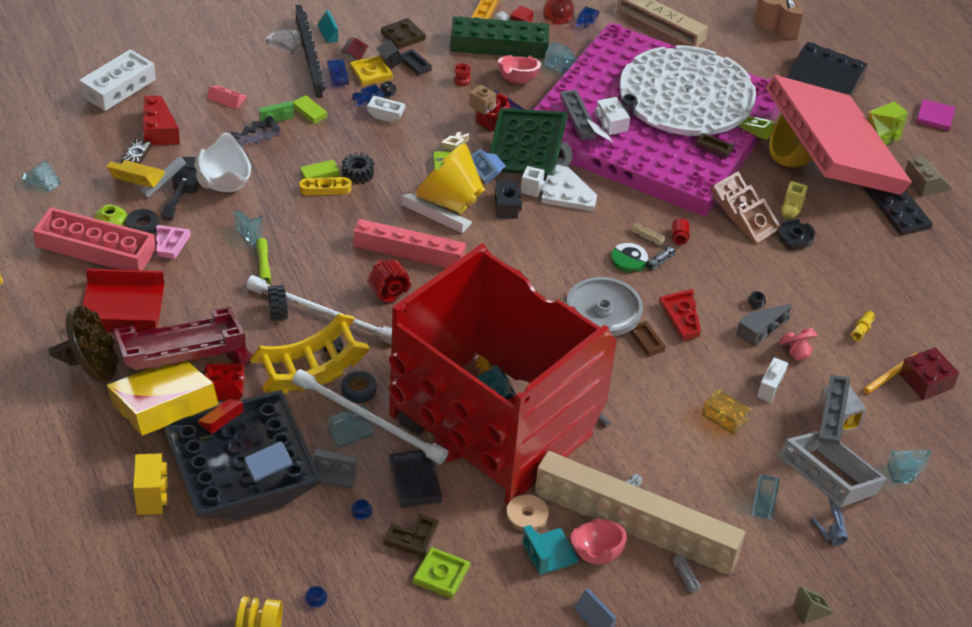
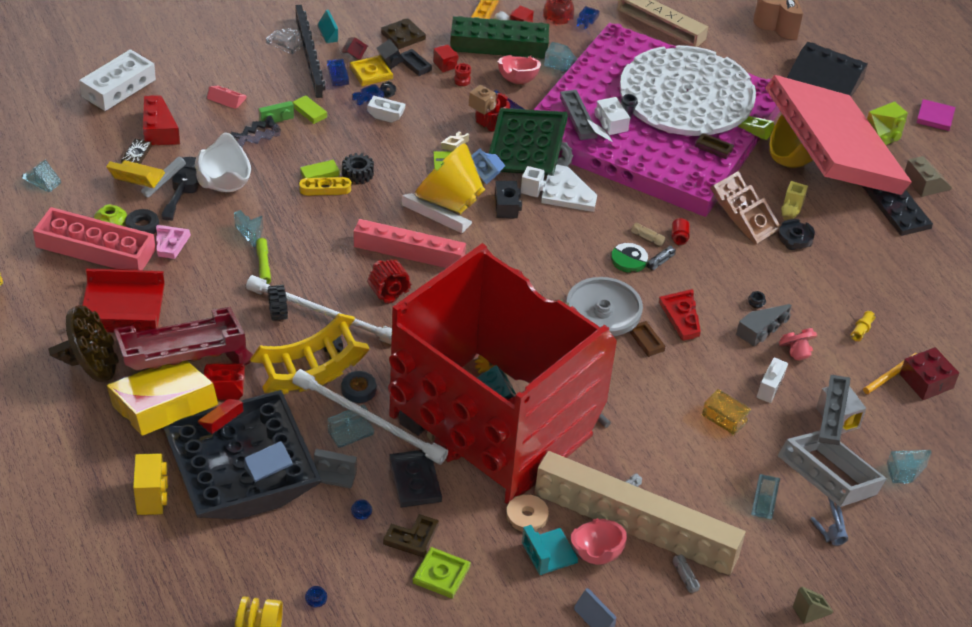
none -> red brick [433,44,459,73]

